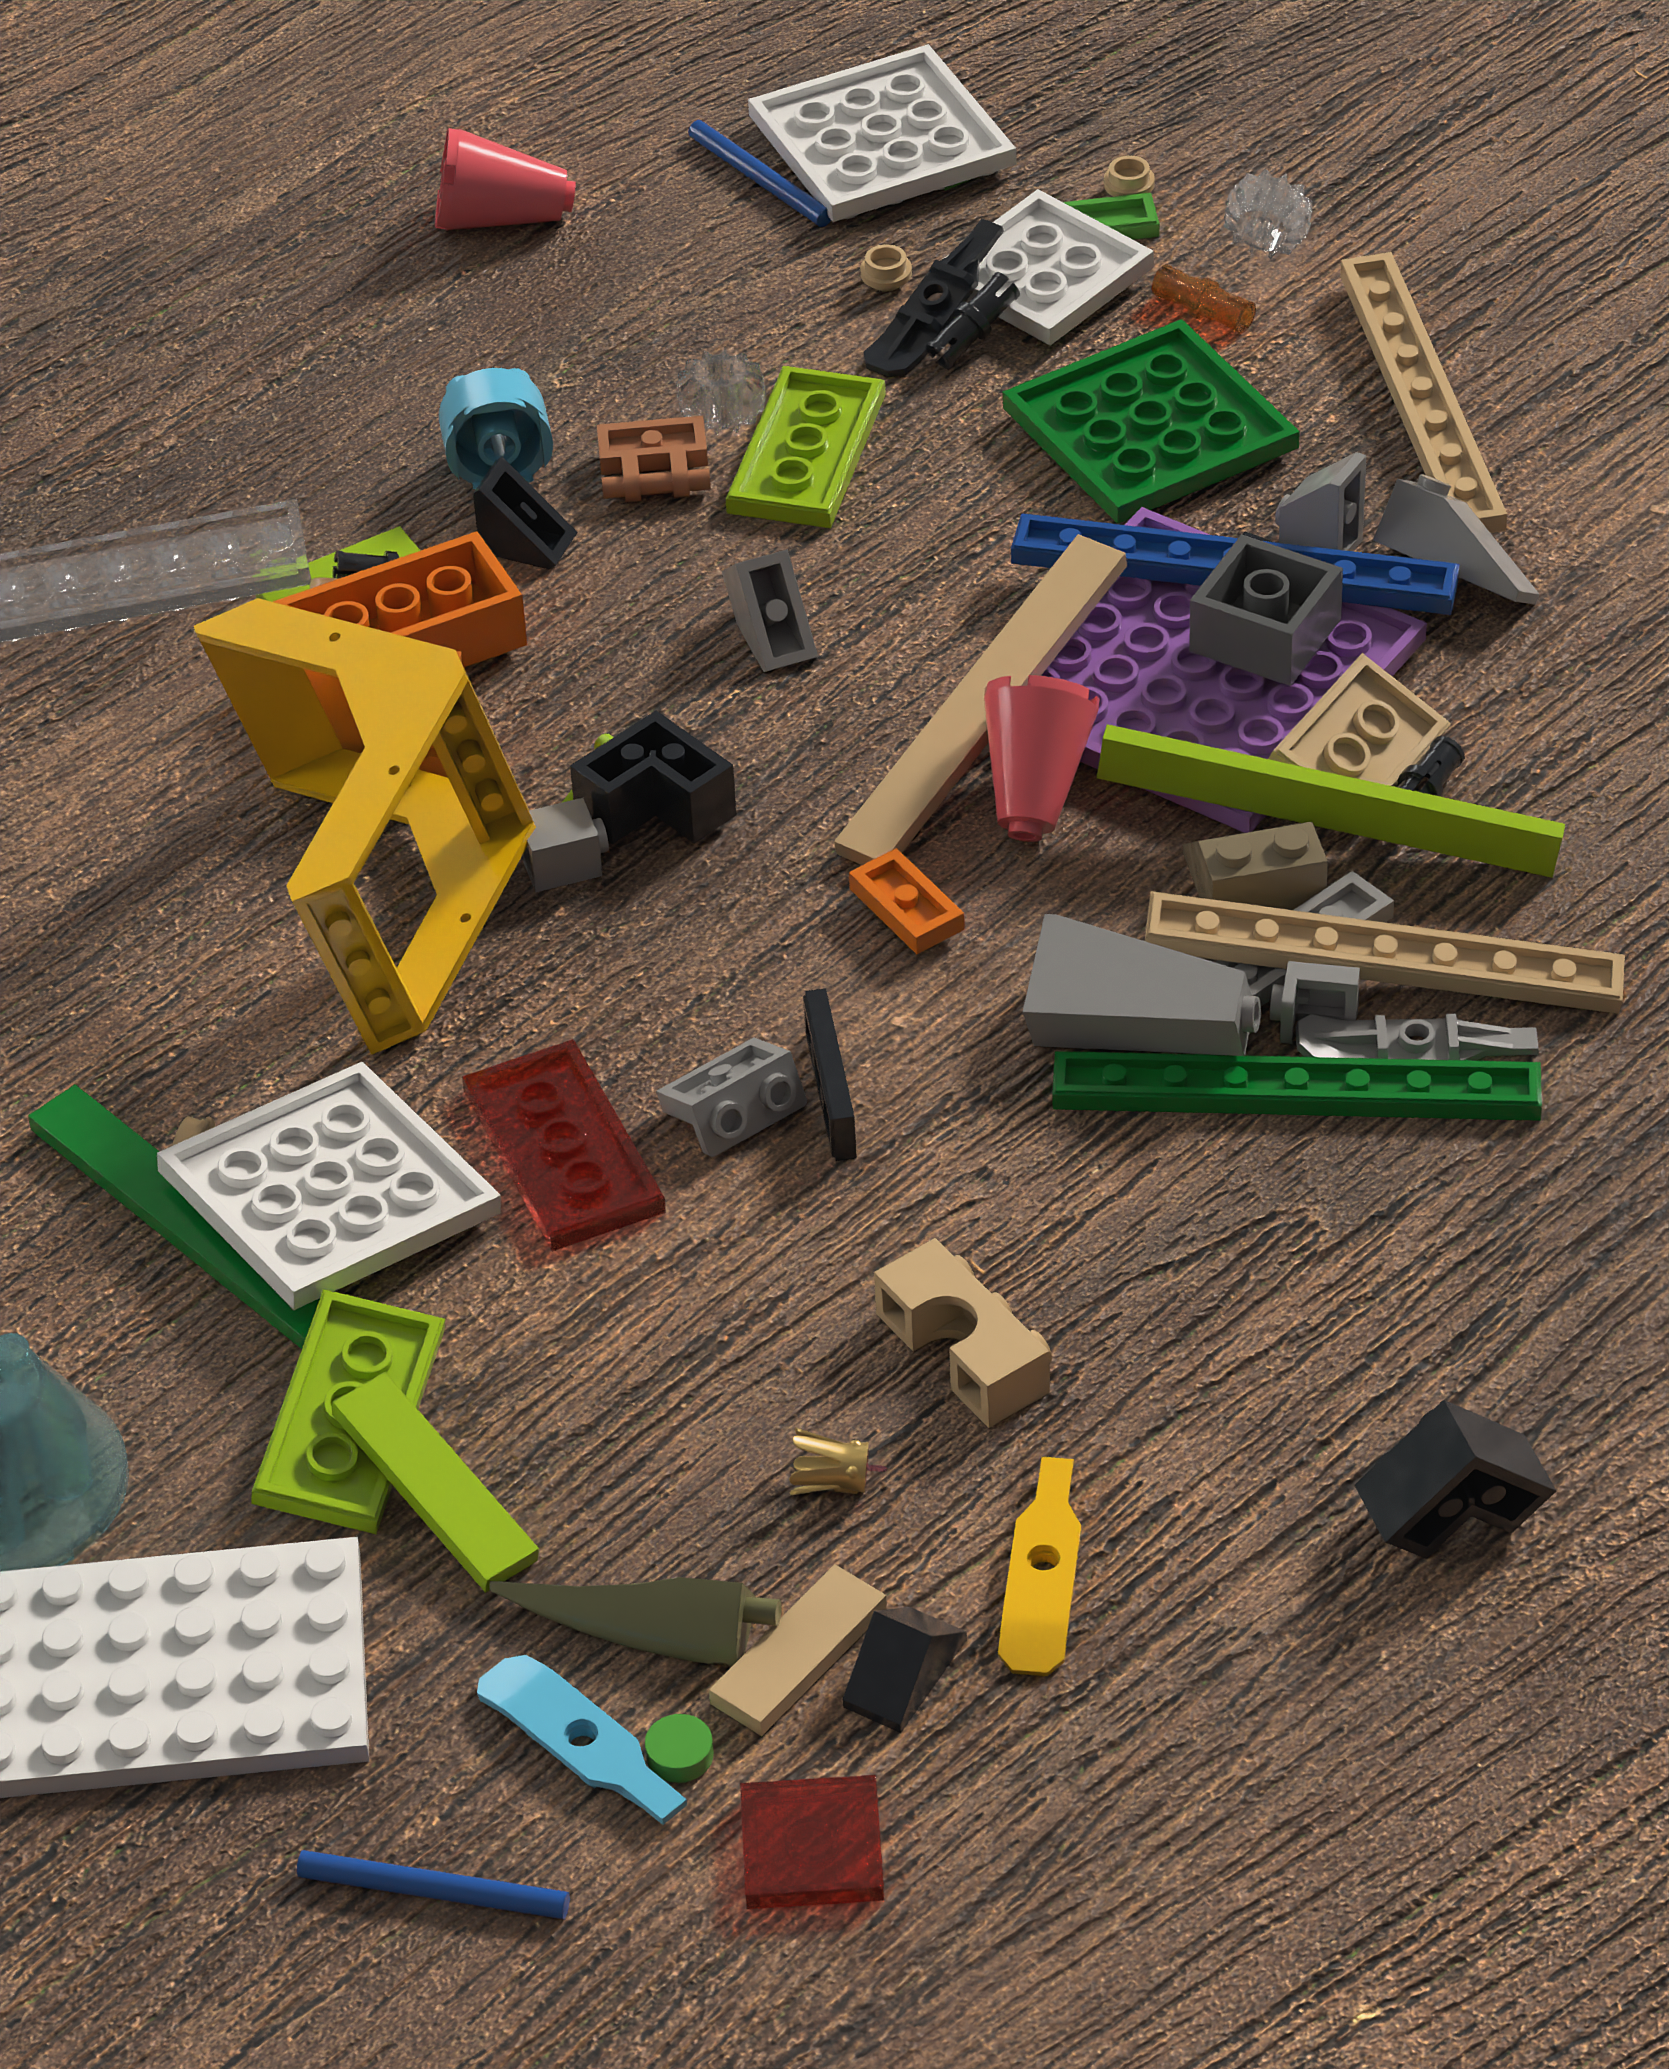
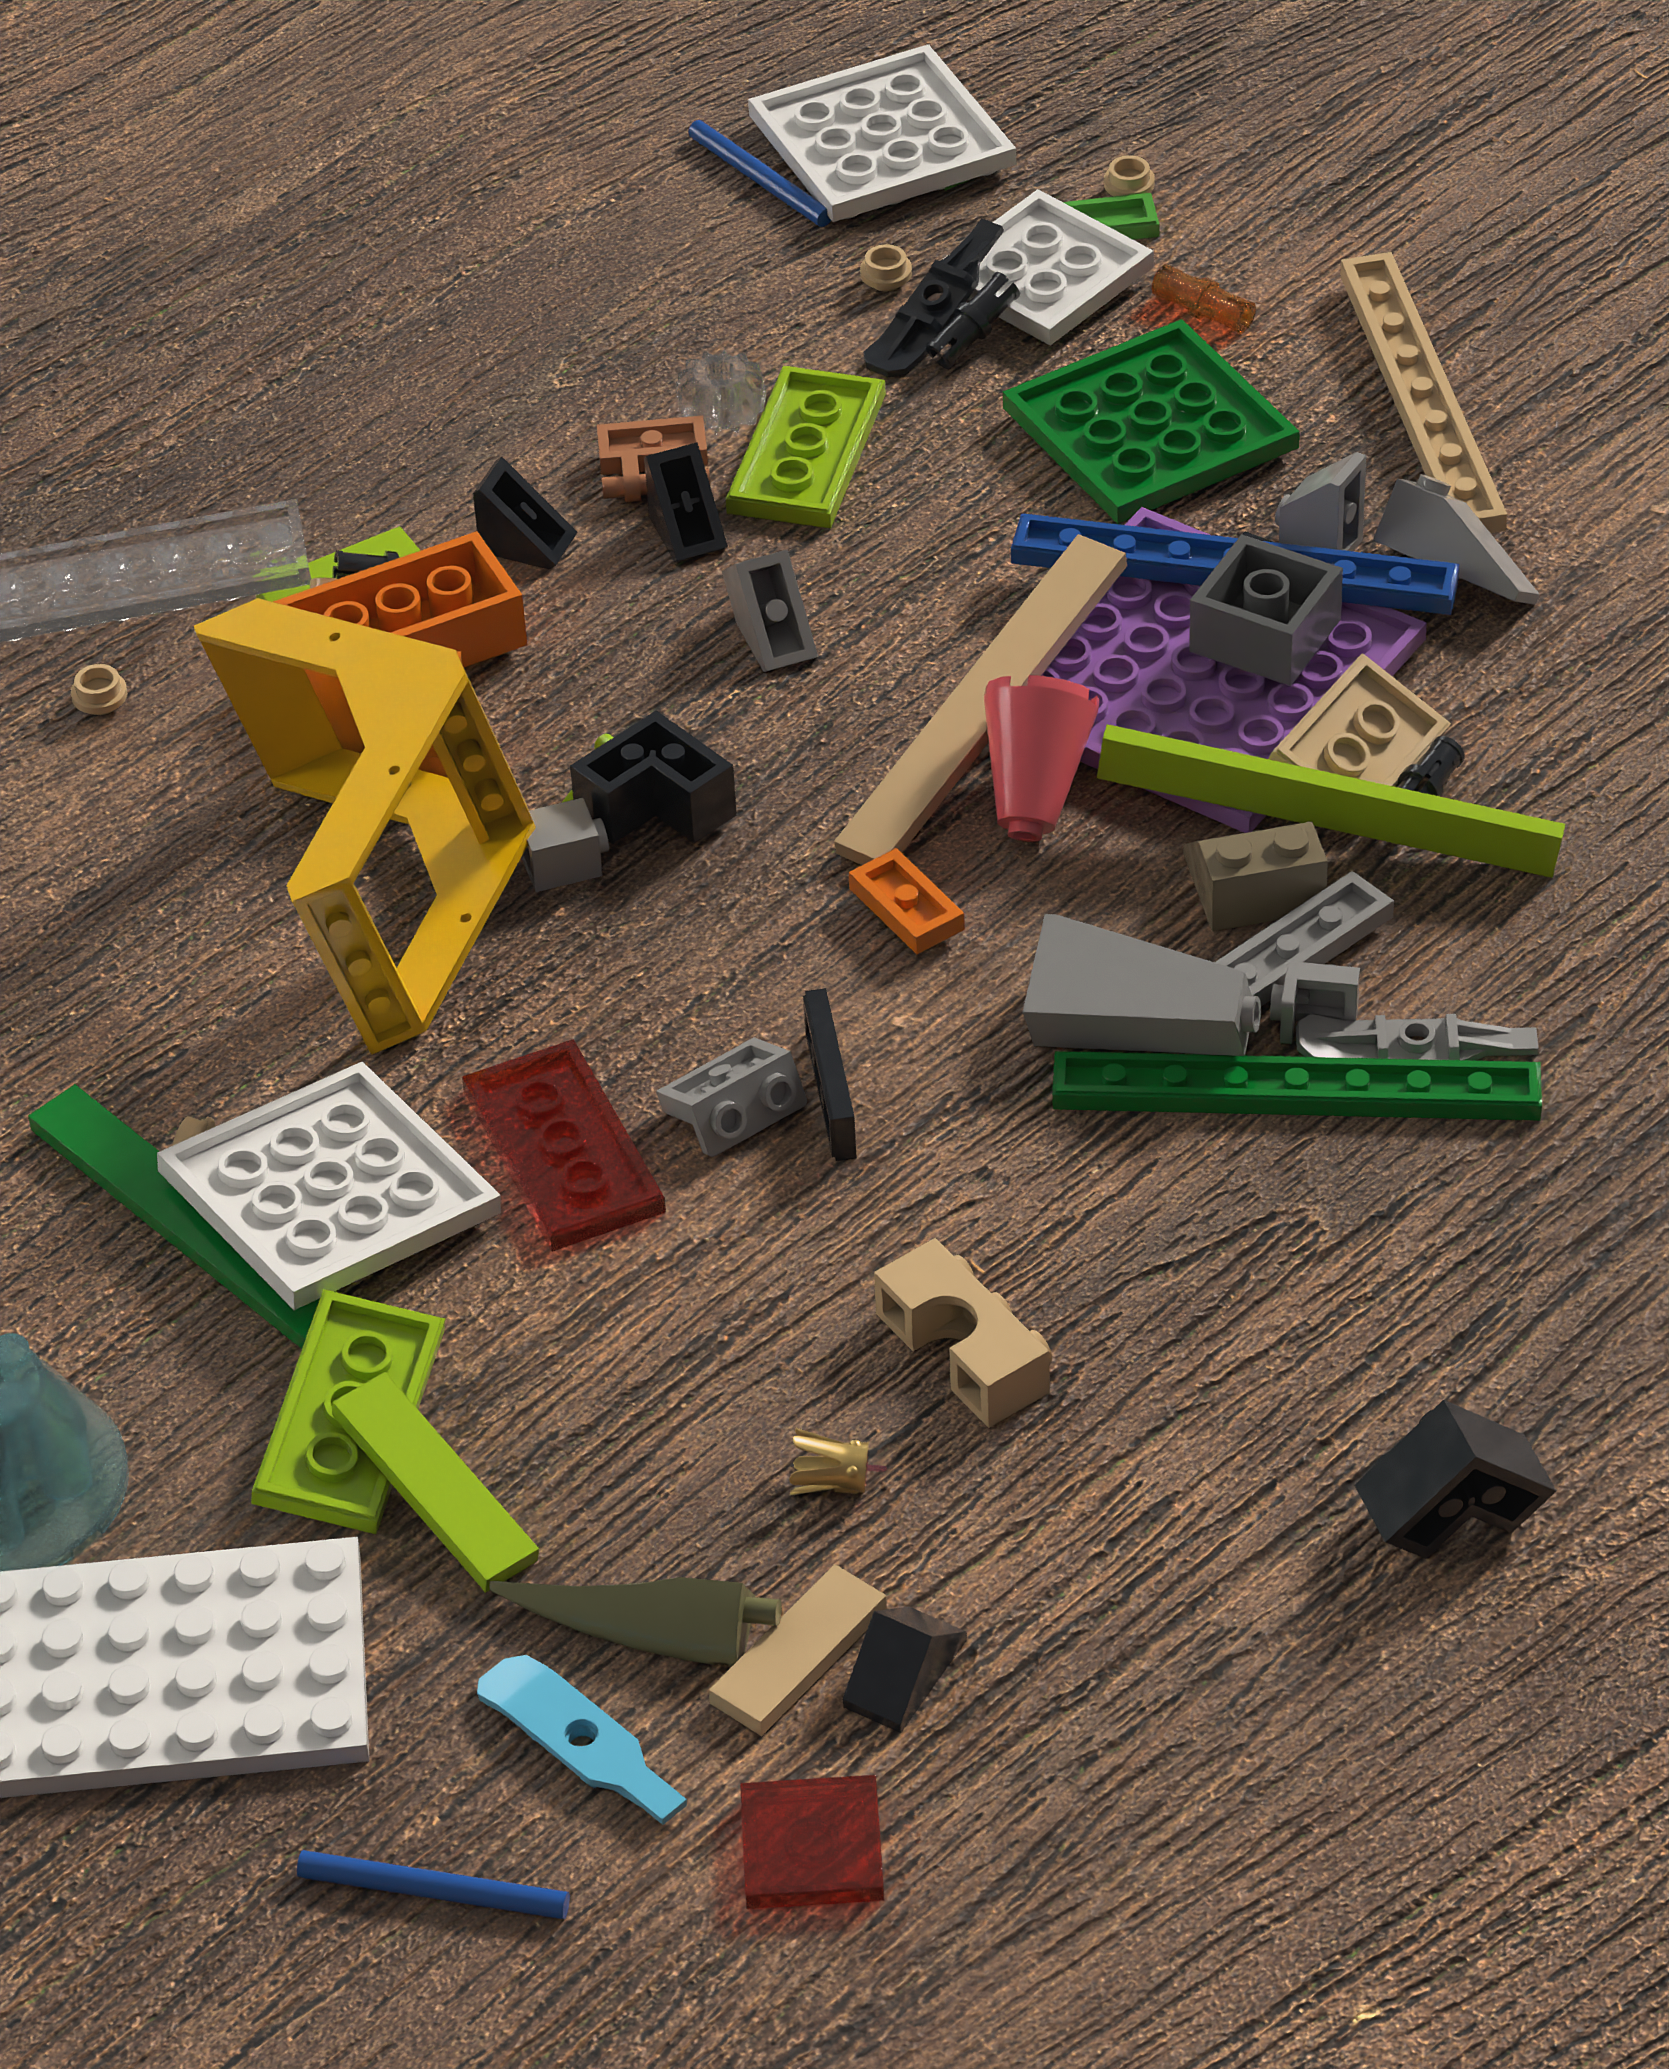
coral cone [435,128,576,230] -> none
medium azure brick [439,368,553,489] -> none
bright green tile [645,1714,714,1783] -> none
yellow piece [998,1457,1081,1676] -> none
tan tile [1144,891,1625,1014] -> none
clear gear [1224,168,1313,259] -> none
none -> tan plate [71,664,128,715]
none -> black slope [644,442,728,562]

